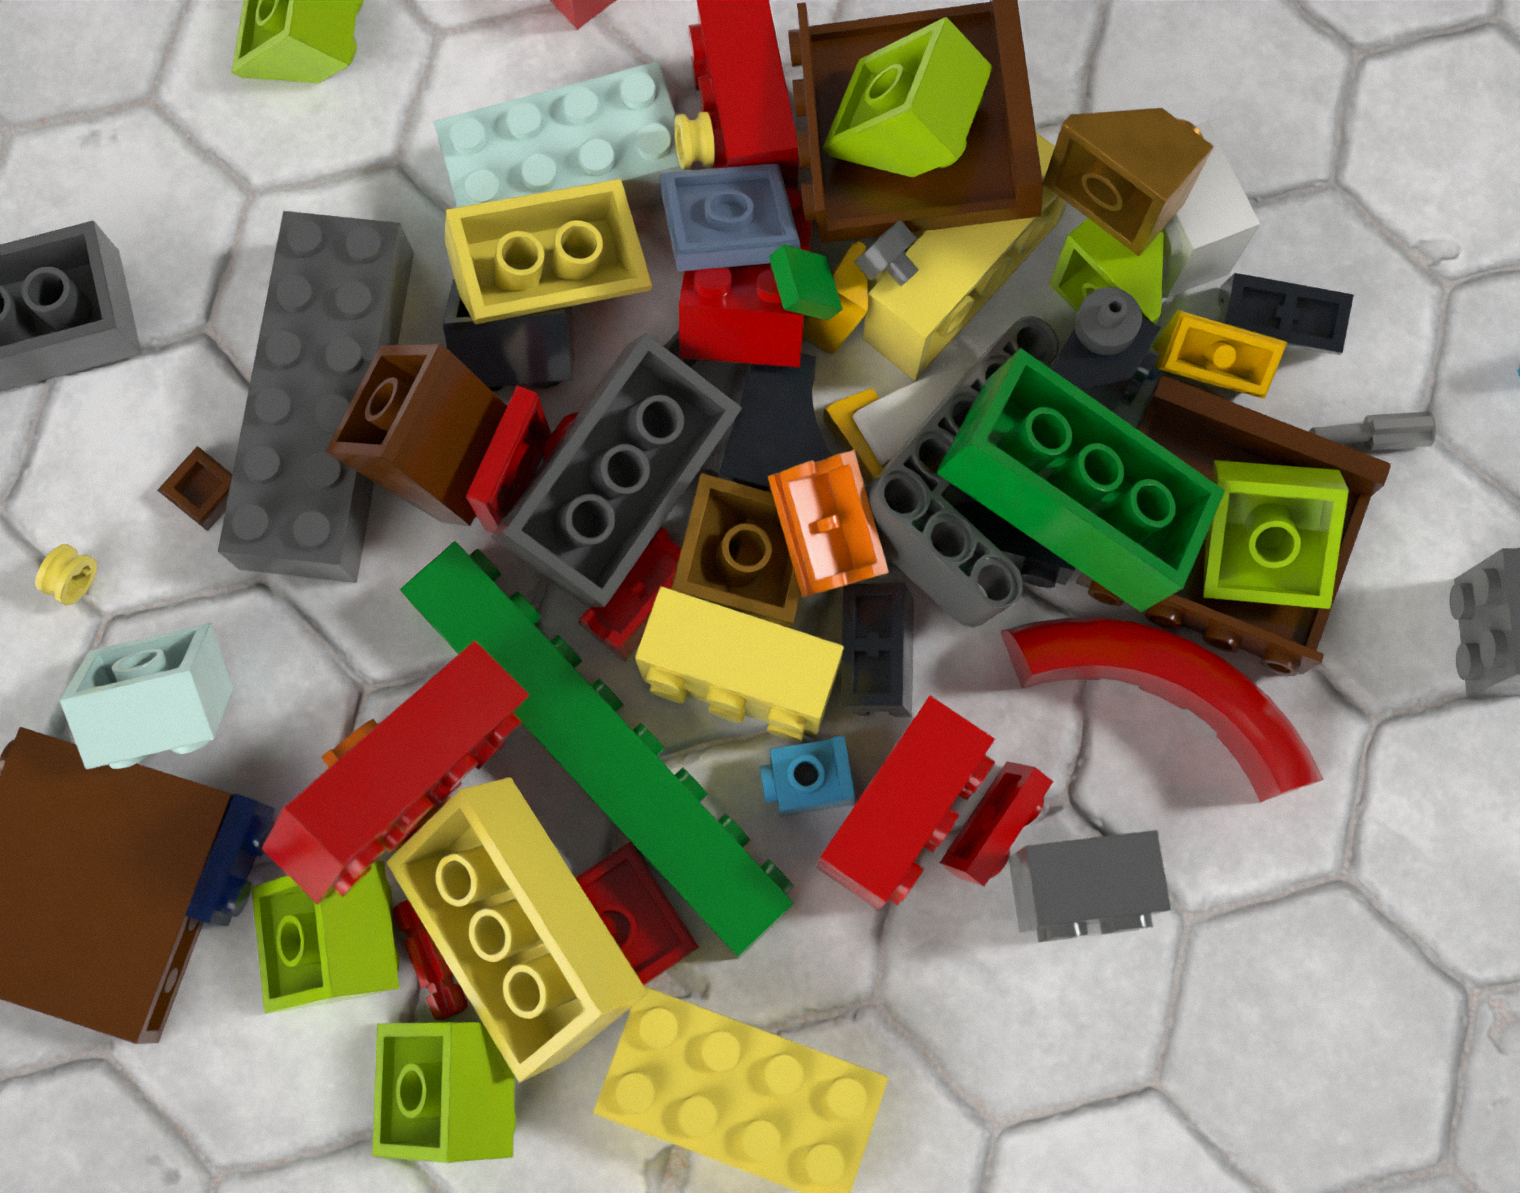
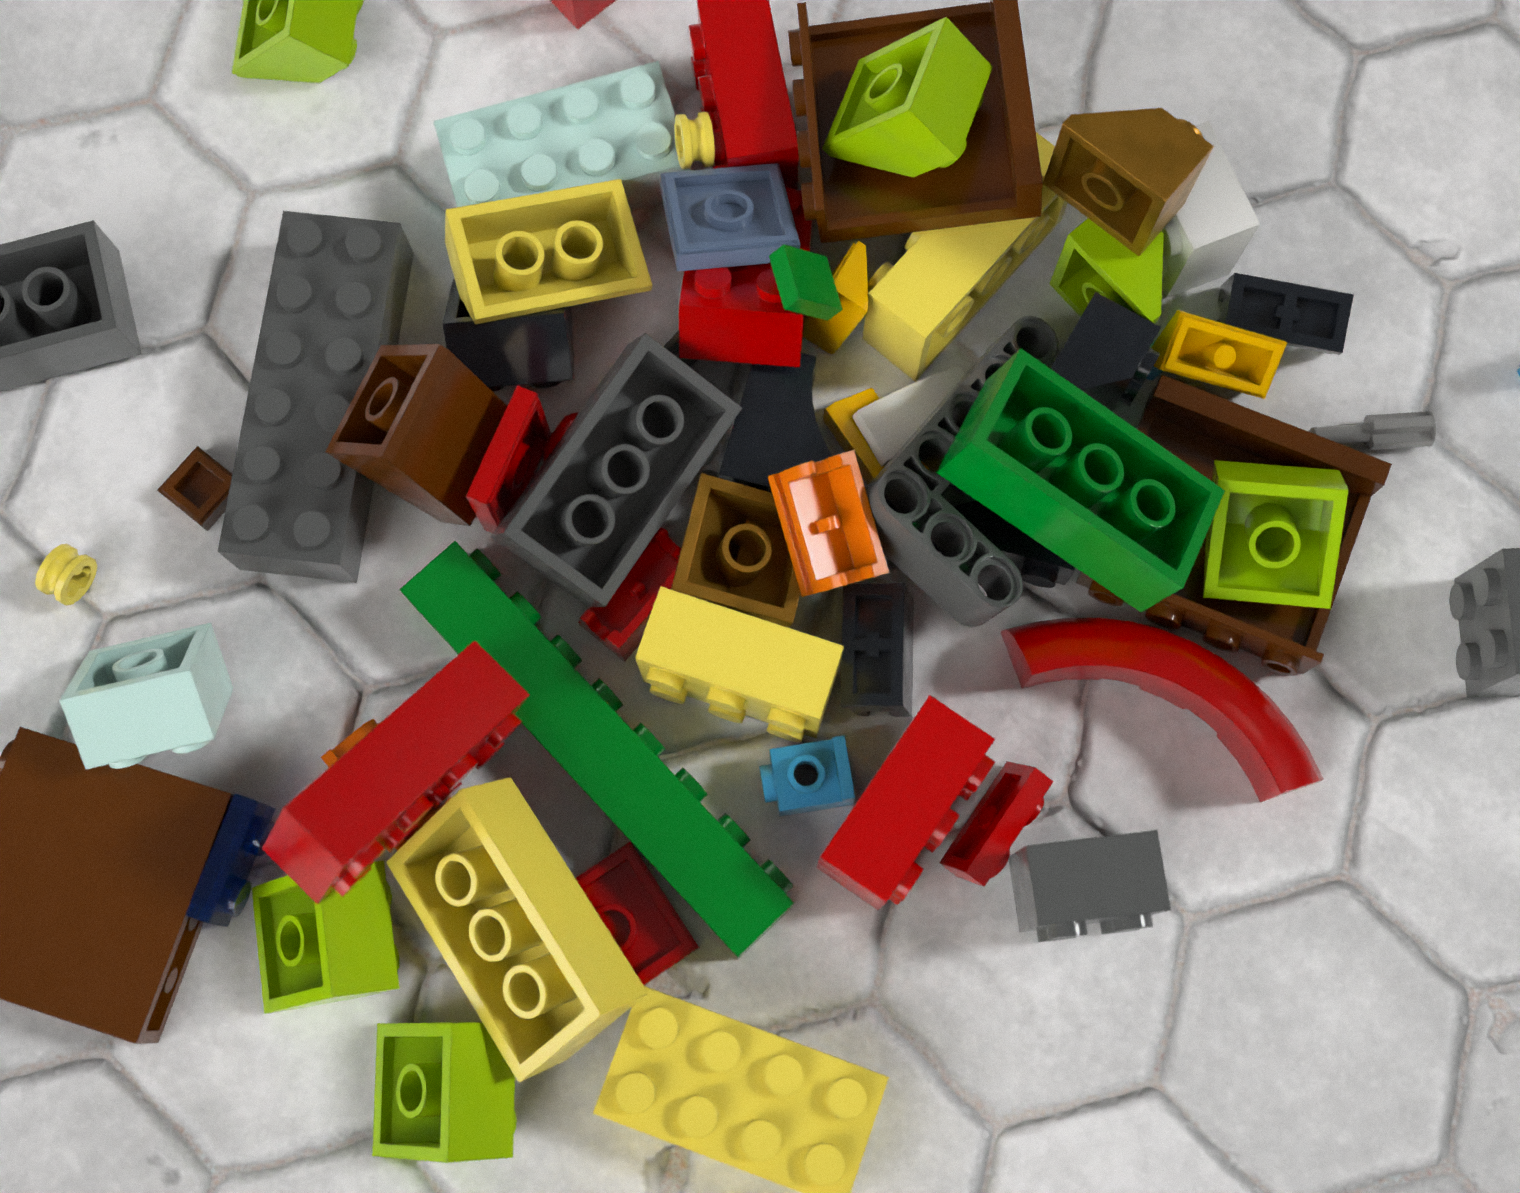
red axle [392,899,468,1020] -> none
dark grey tile [854,219,919,287] -> none
dark grey tile [1075,287,1142,355] -> none

